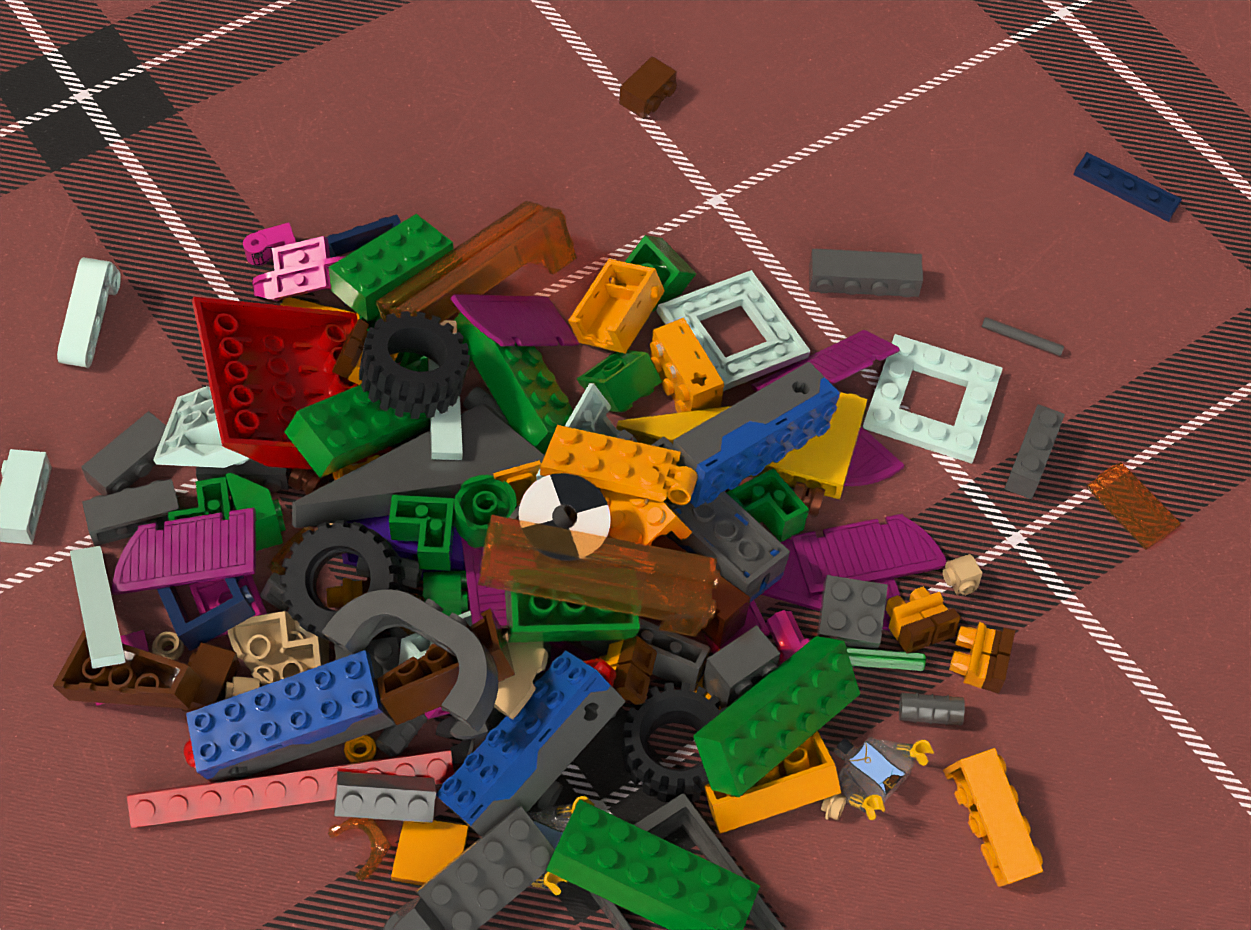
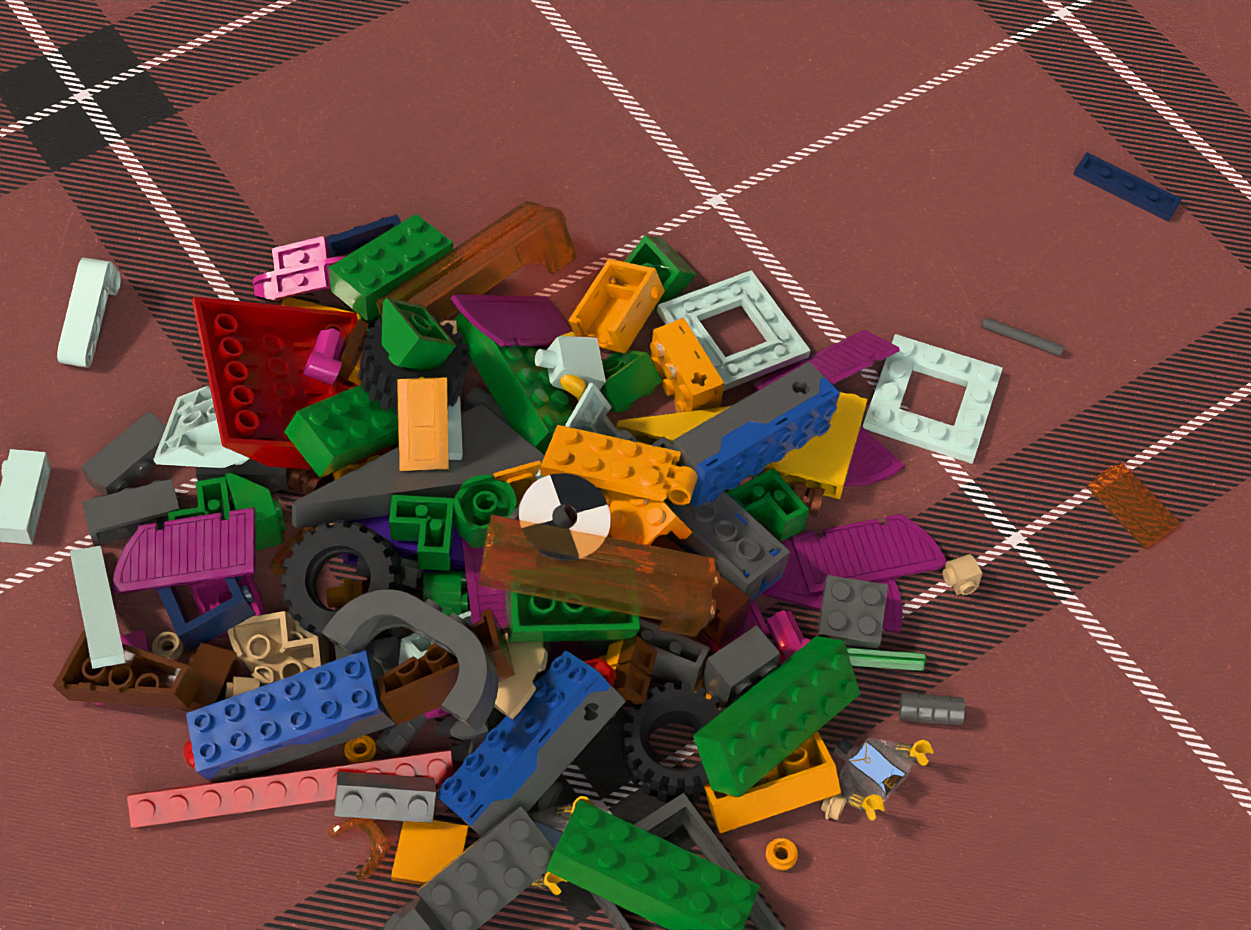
dark pink leg [243,222,296,266] -> none
dark grey tile [260,572,289,611] -> none
reddish brown brick [619,56,677,119] -> none
dark grey brick [809,249,923,298] -> none
hips [886,586,961,654] -> none
light orange wedge [943,748,1043,887] -> none
light orange hips [949,622,1016,694] -> none
dark grey brick [1004,404,1065,500] -> none
none -> dark pink piece [303,328,344,386]
none -> green slope [382,297,457,371]
none -> light orange piece [397,377,449,471]
none -> light aqua torso [535,332,606,402]
none -> light orange plate [765,838,798,871]

